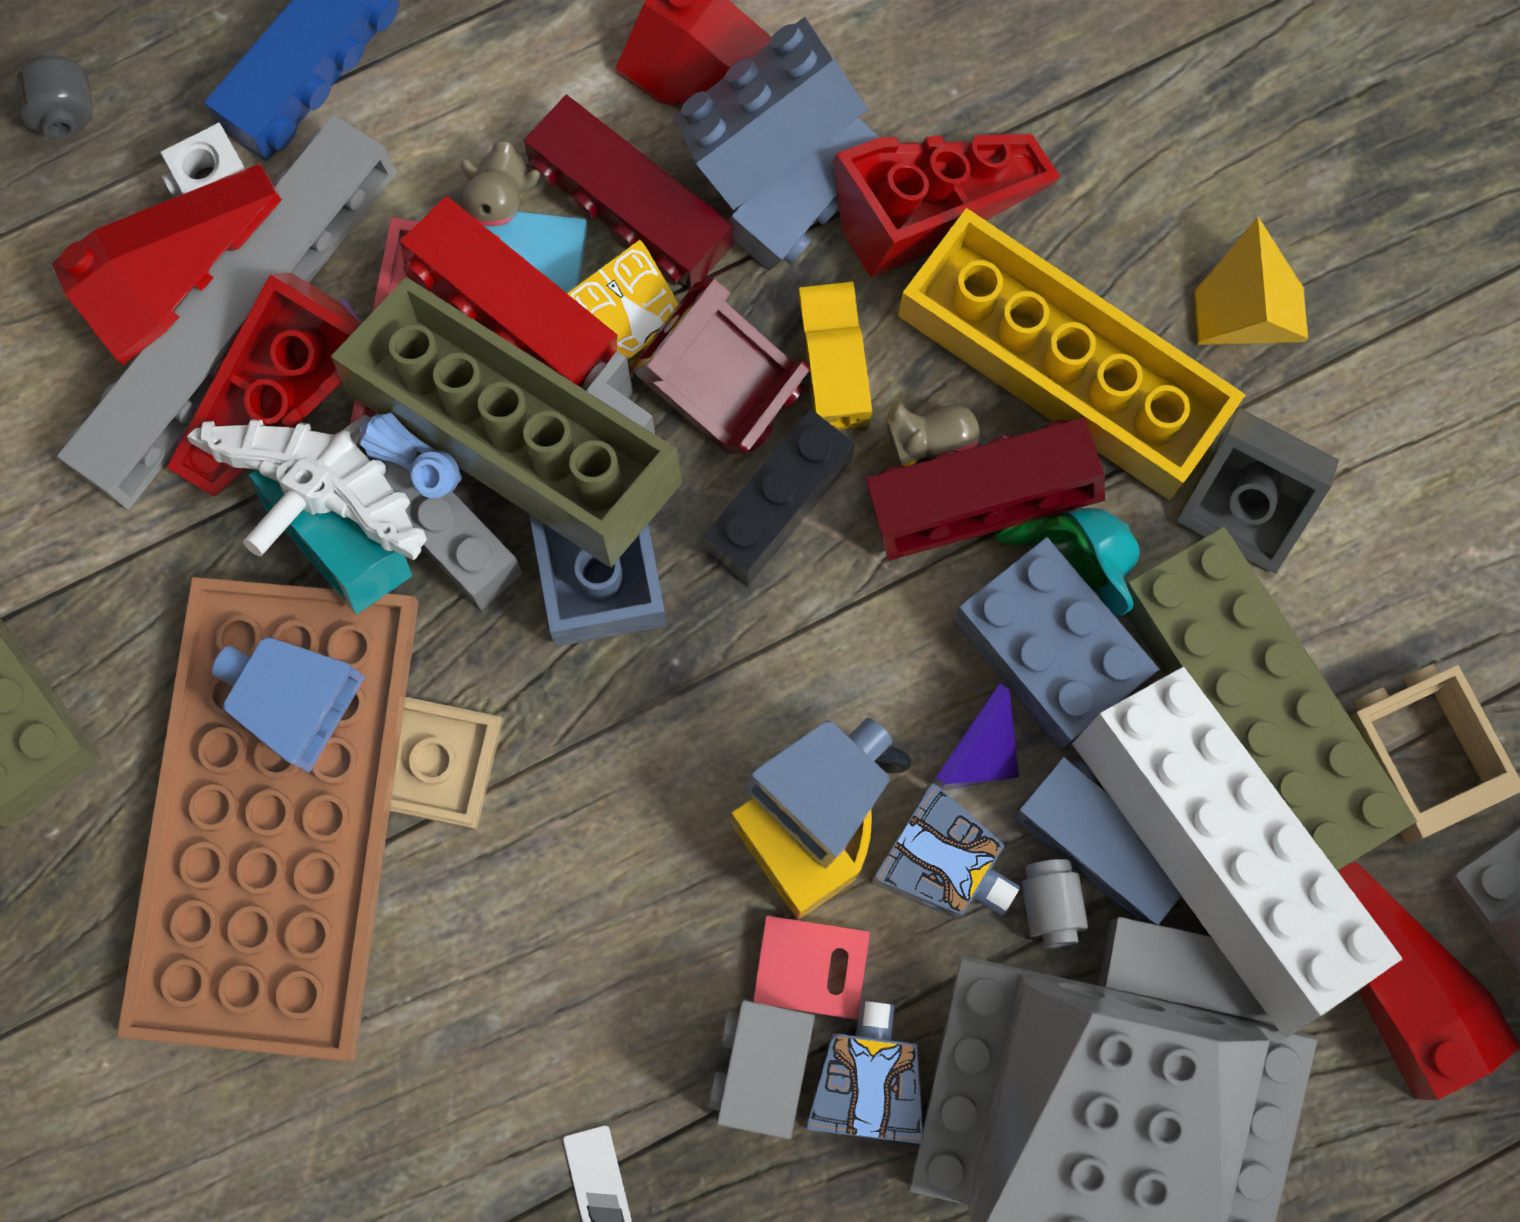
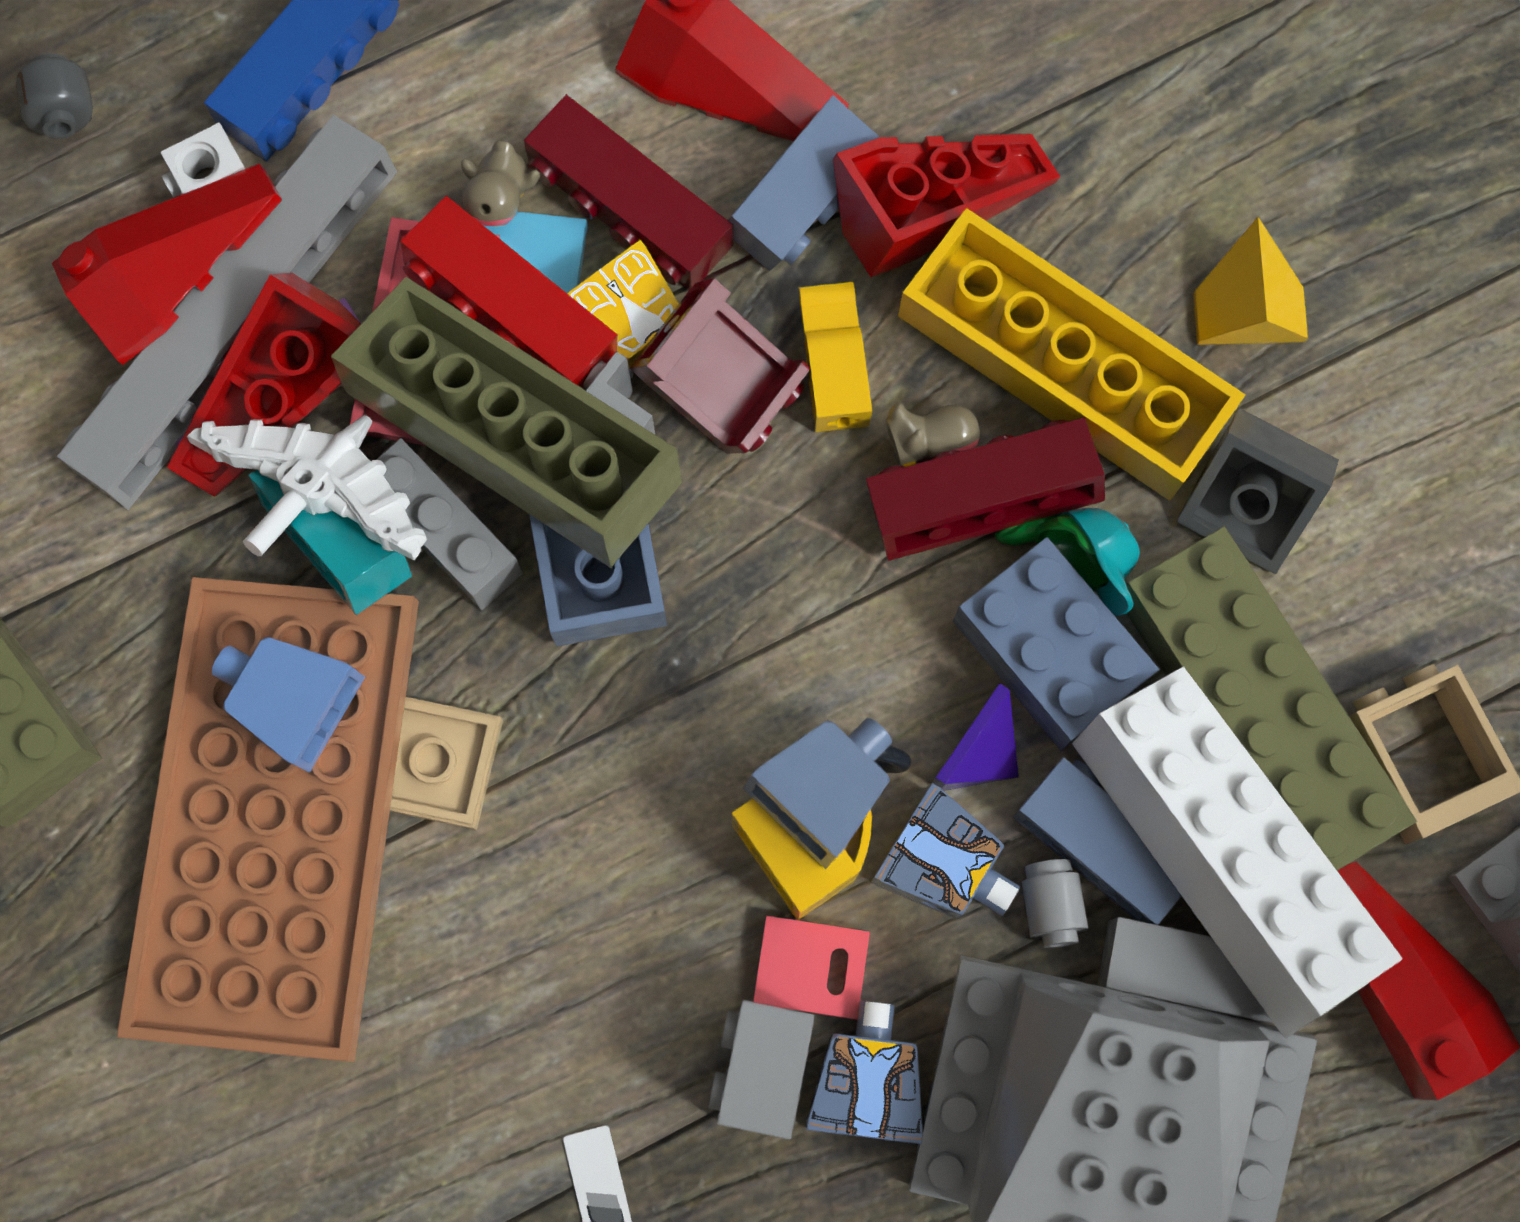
light blue piece [359,412,462,498] -> none
sand blue brick [673,17,869,210] -> none
black brick [703,409,855,587] -> none

